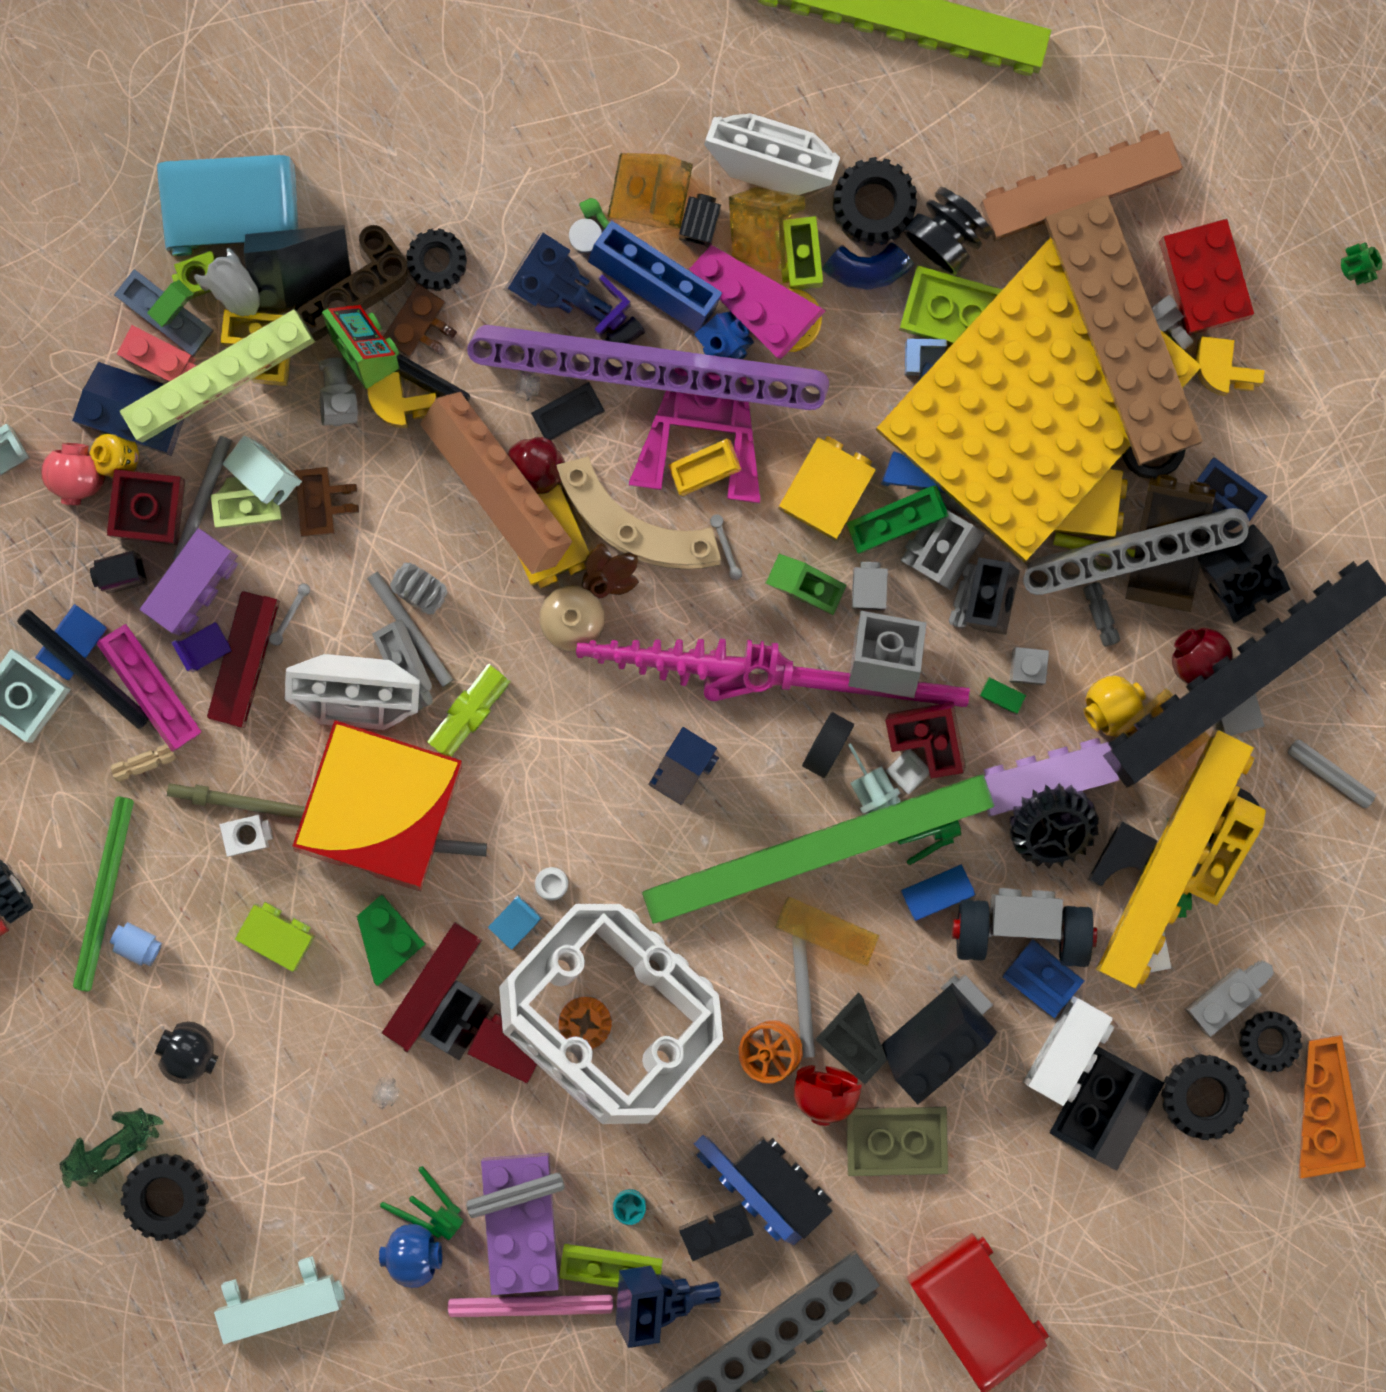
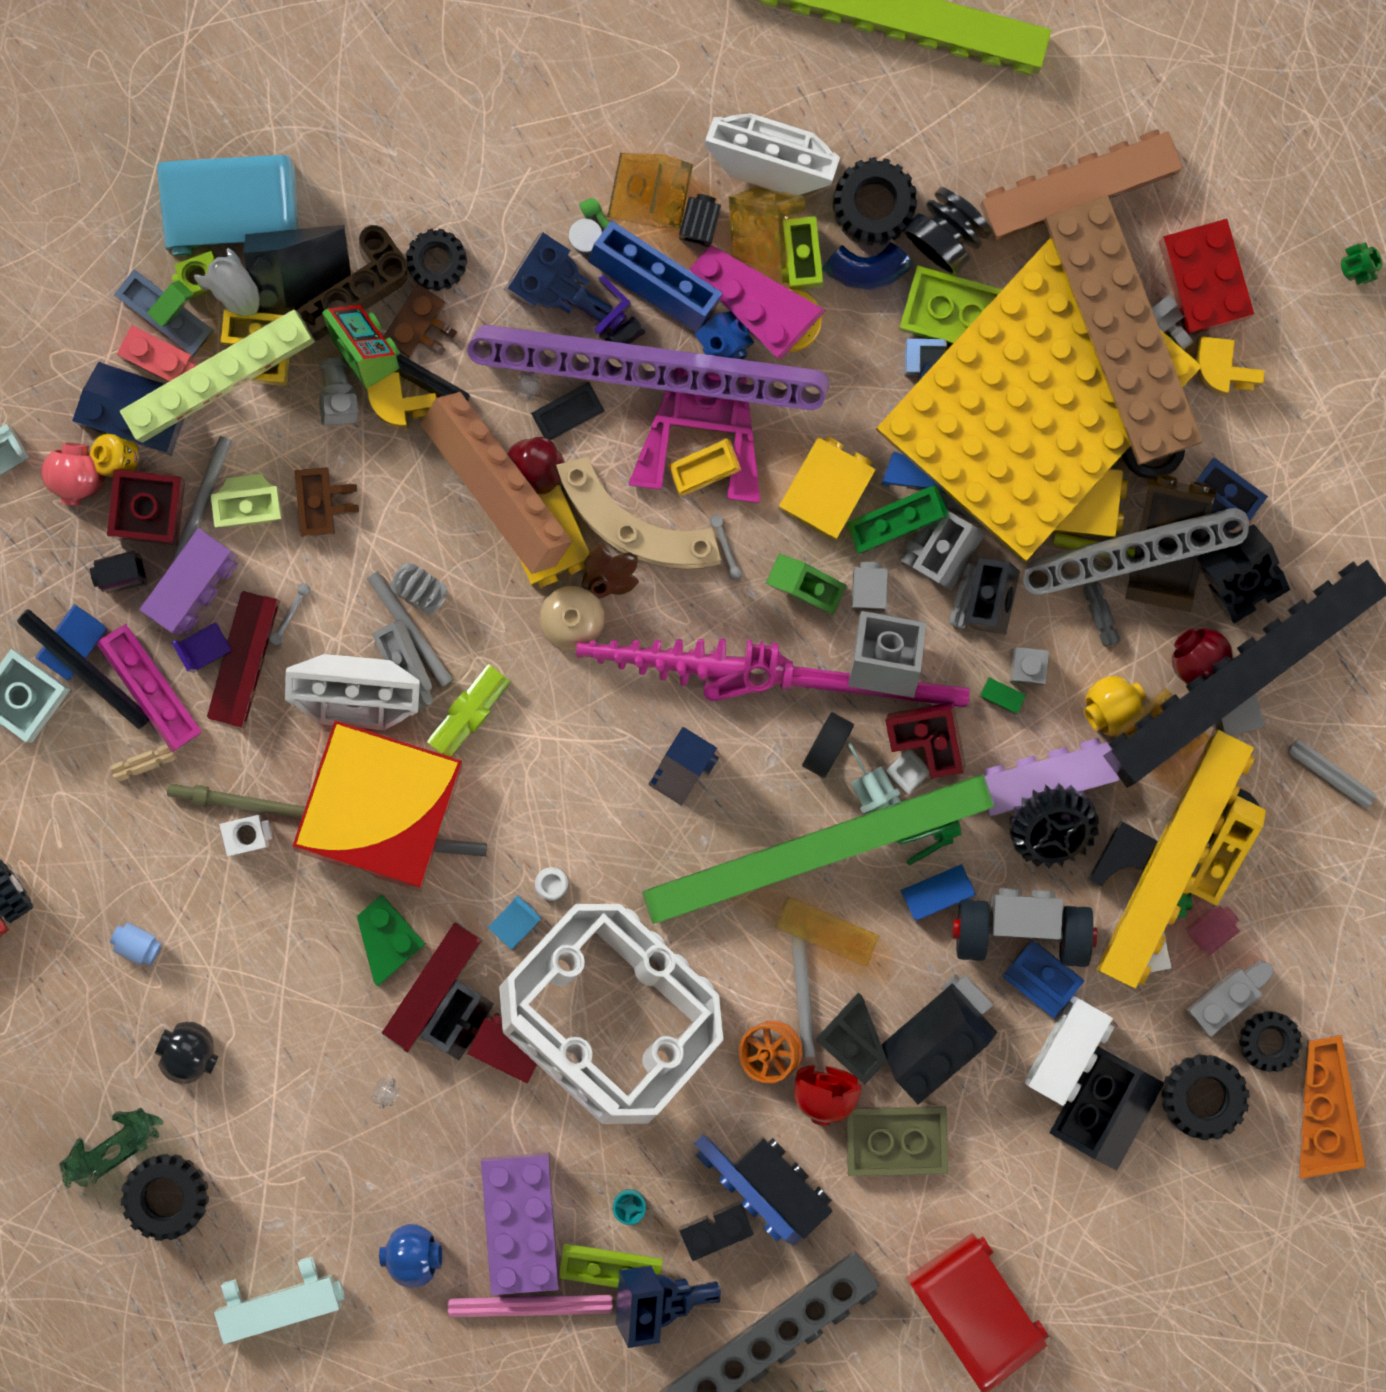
bright green axle [73,796,134,992] -> none
light aqua hinge [222,436,302,505] -> none
lime piece [234,902,315,972] -> none
green plant [380,1166,464,1241] -> none
light grey axle [466,1173,564,1218] -> none
orange gear [559,997,612,1049] -> none
none -> clear pink brick [1185,905,1240,956]

